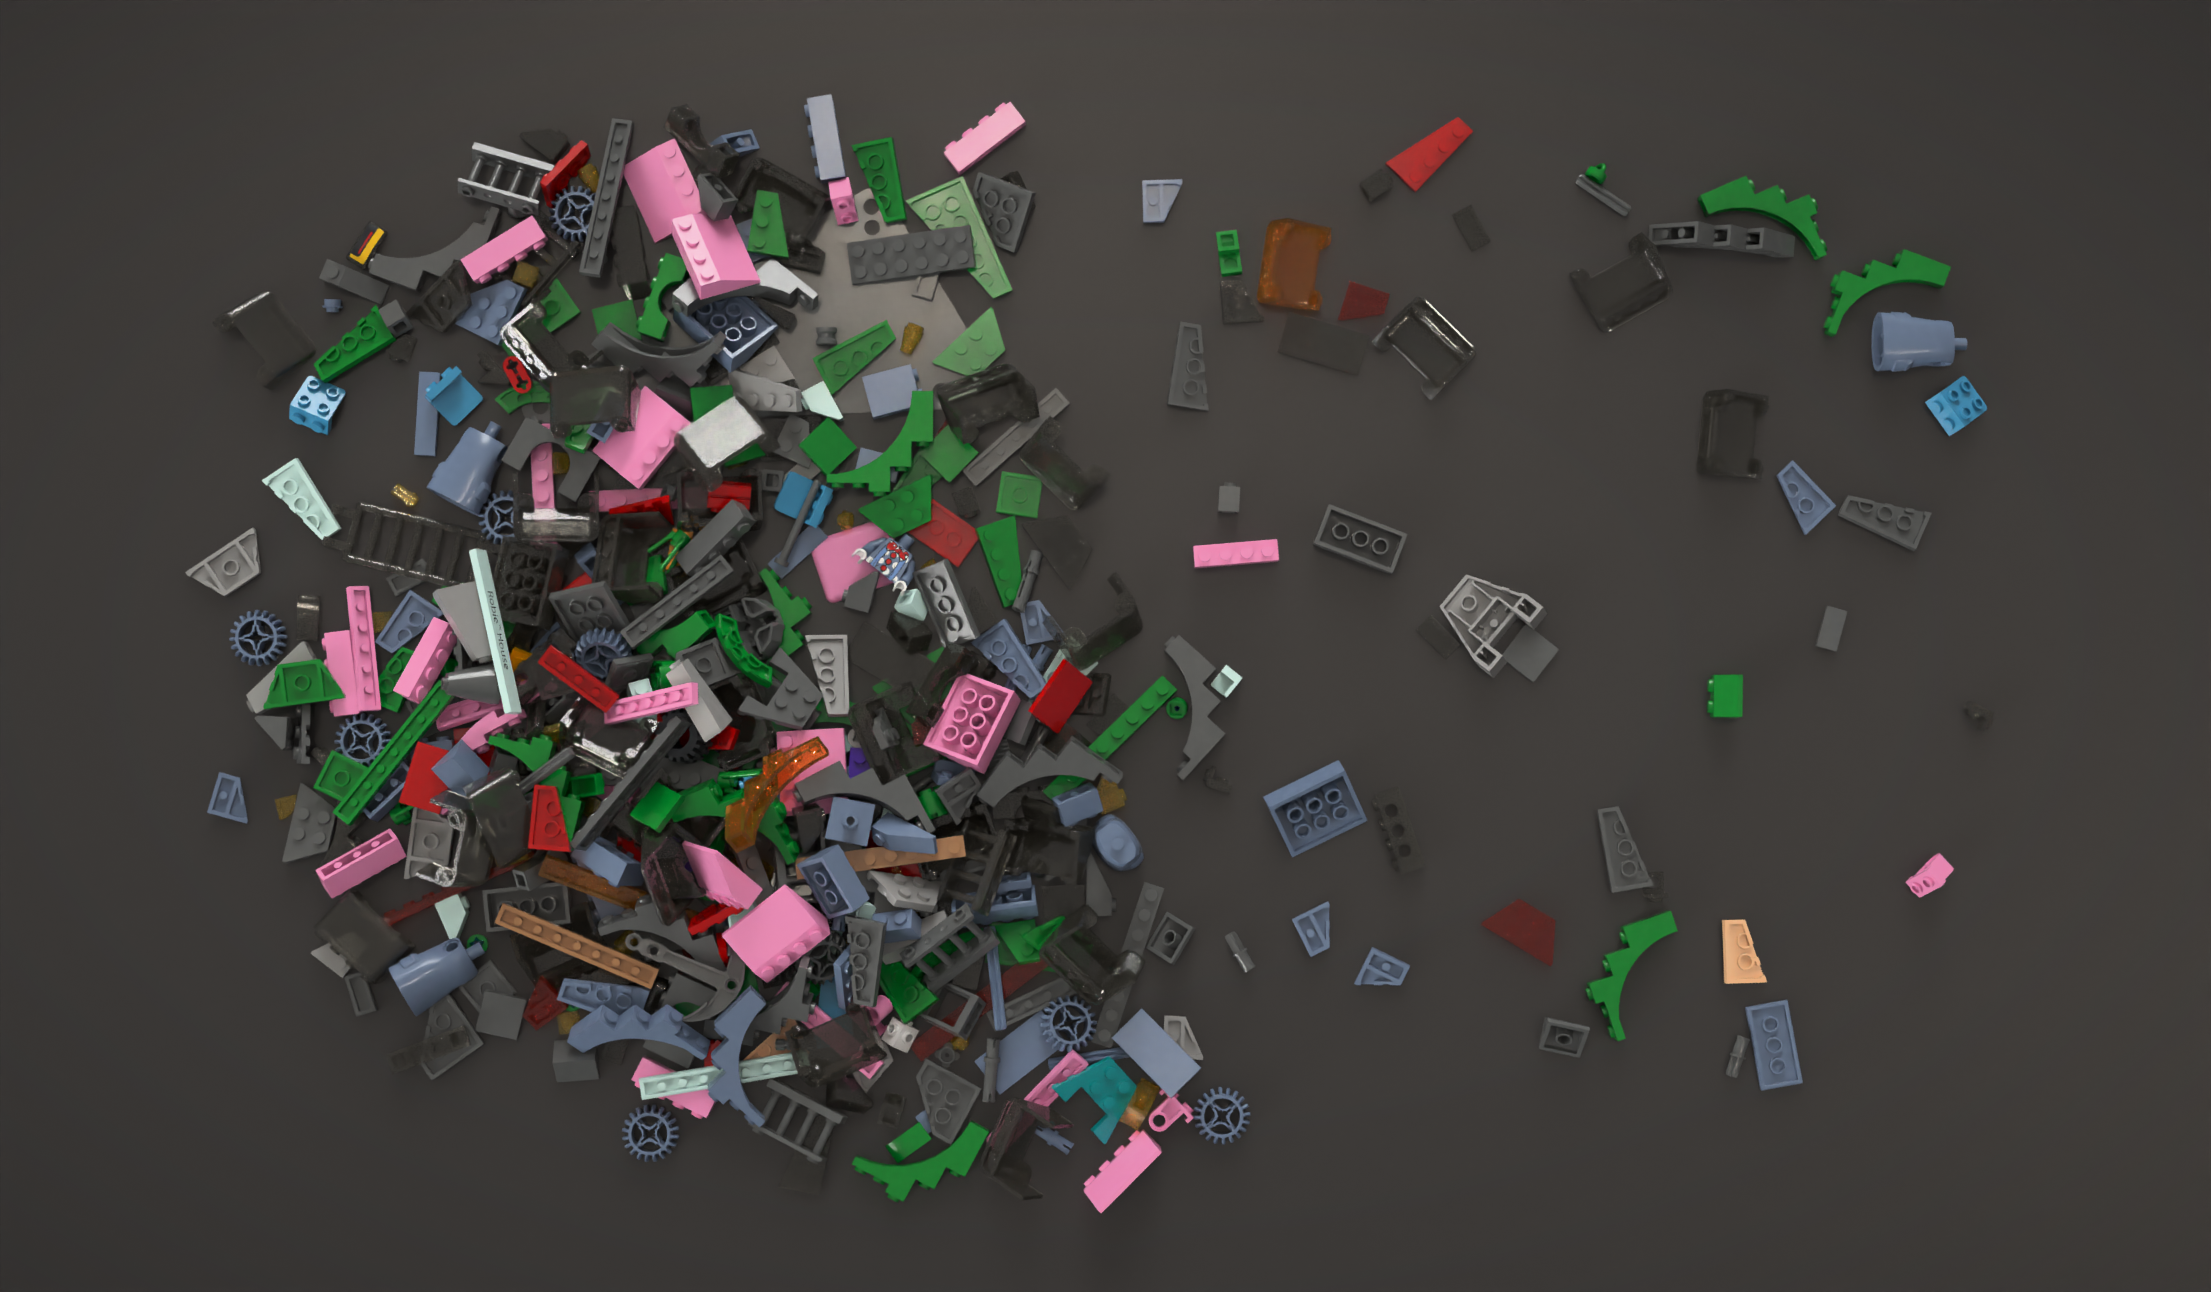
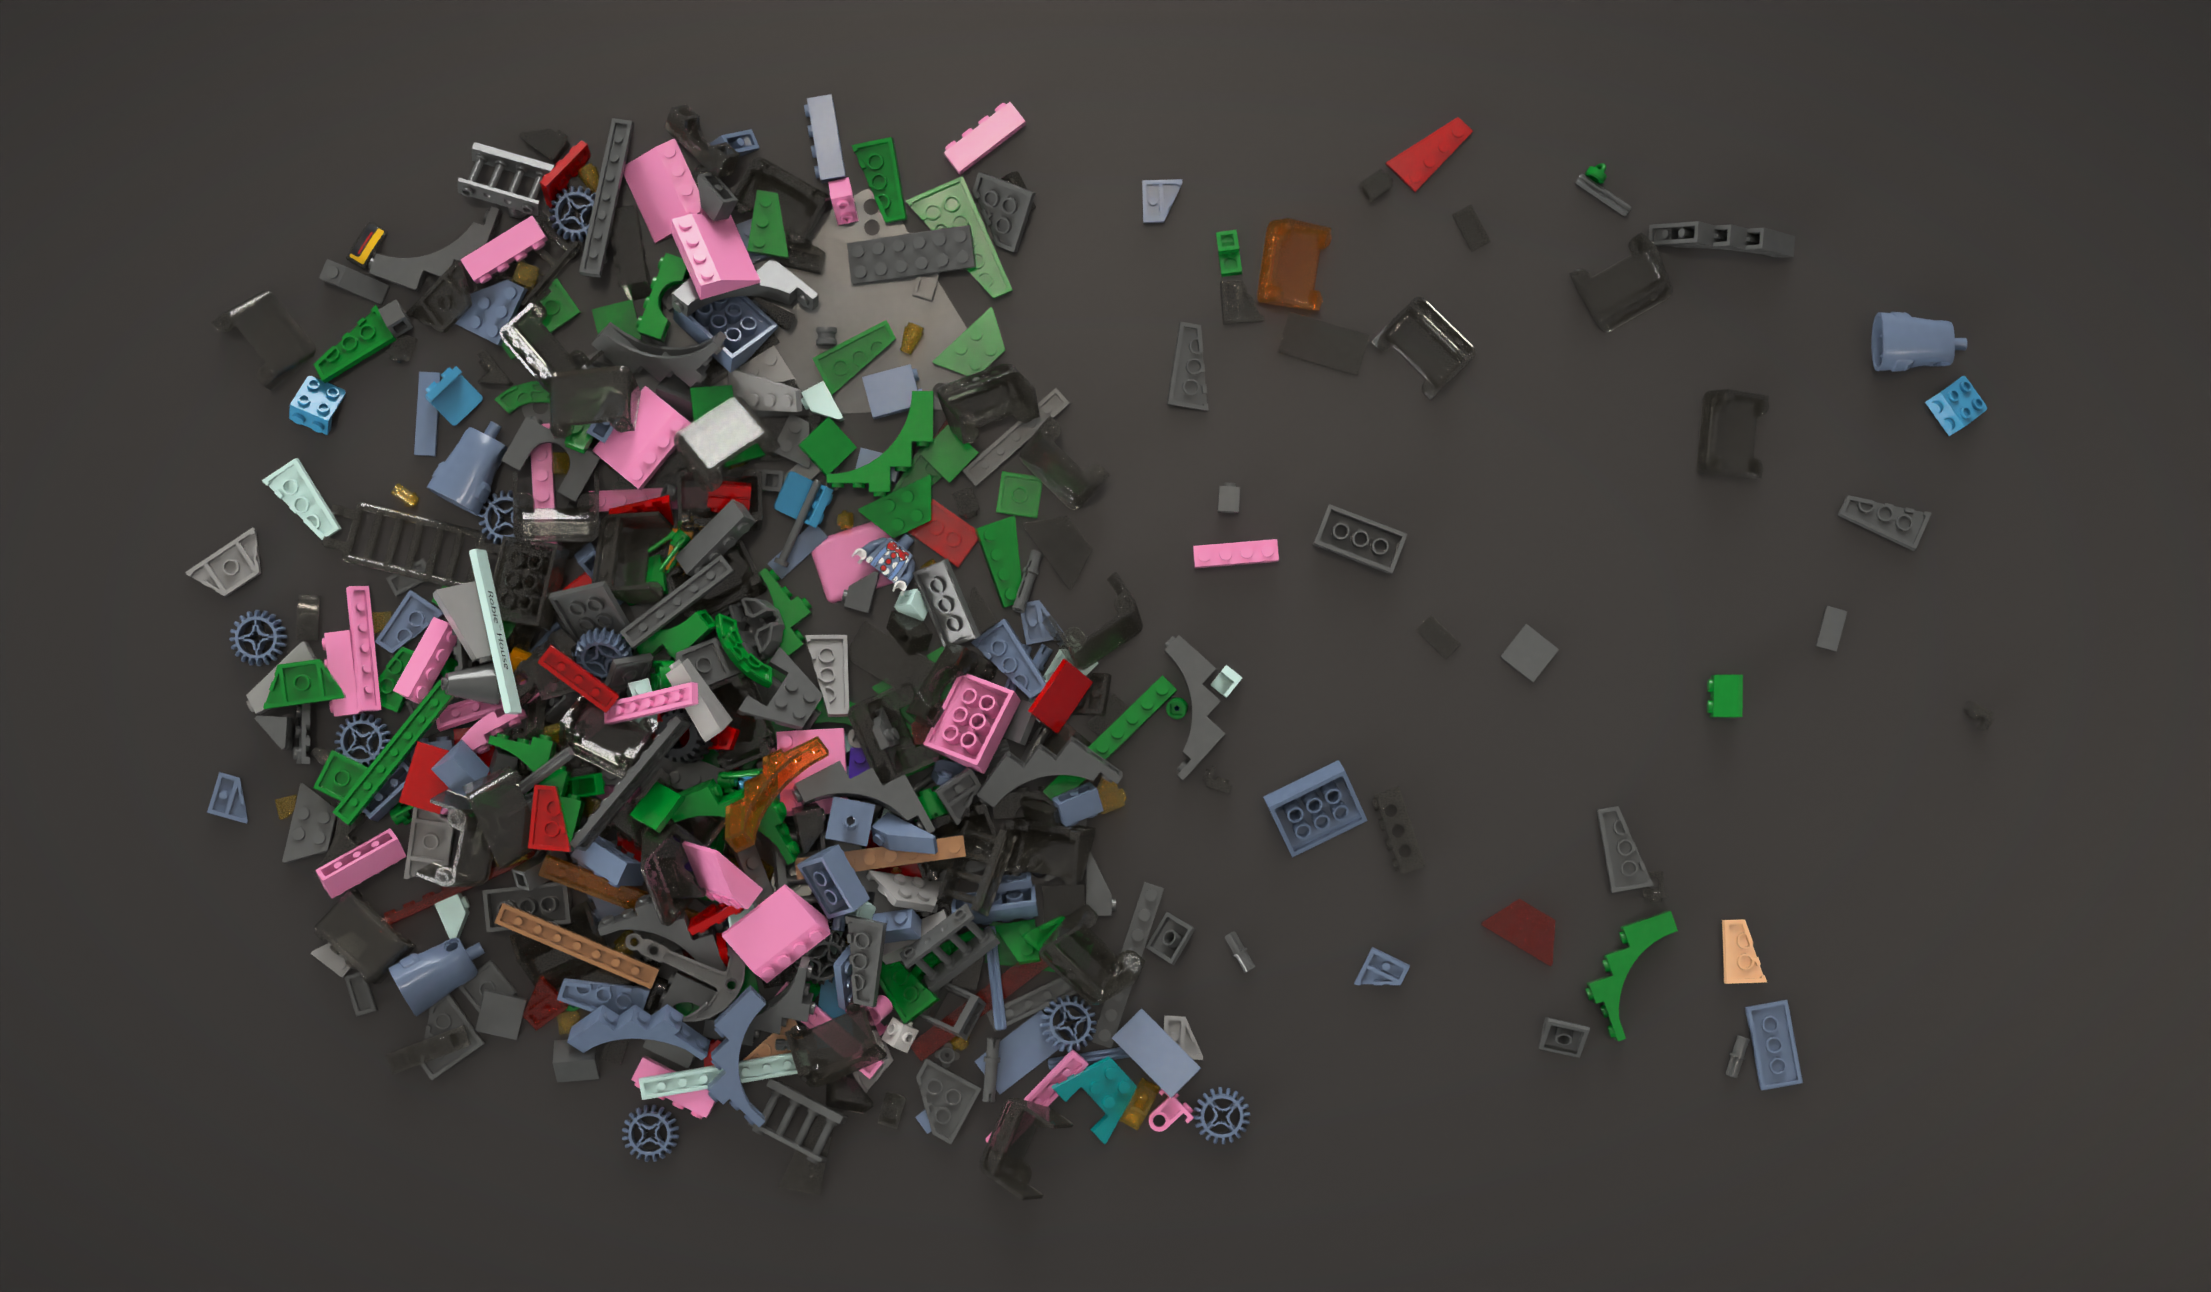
sand blue plate [322,299,343,312] -> none
green tile [467,934,489,952] -> none
red beam [503,356,533,394] -> none
green arch [852,1120,989,1202] -> none
green slope [885,1122,932,1163] -> none
sand blue pin [1032,1121,1074,1155] -> none
bright pink slope [1083,1129,1162,1213] -> none
sand blue torso [1091,814,1144,872] -> none
sand blue wing [1292,901,1330,957] -> none
clear red wing [1338,281,1390,320] -> none
light grey wedge [1440,574,1547,678] -> none
green arch [1697,176,1827,261] -> none
sand blue wing [1776,460,1836,535] -> none
green arch [1823,249,1951,337] -> none
bright pink pin [1906,853,1954,898] -> none

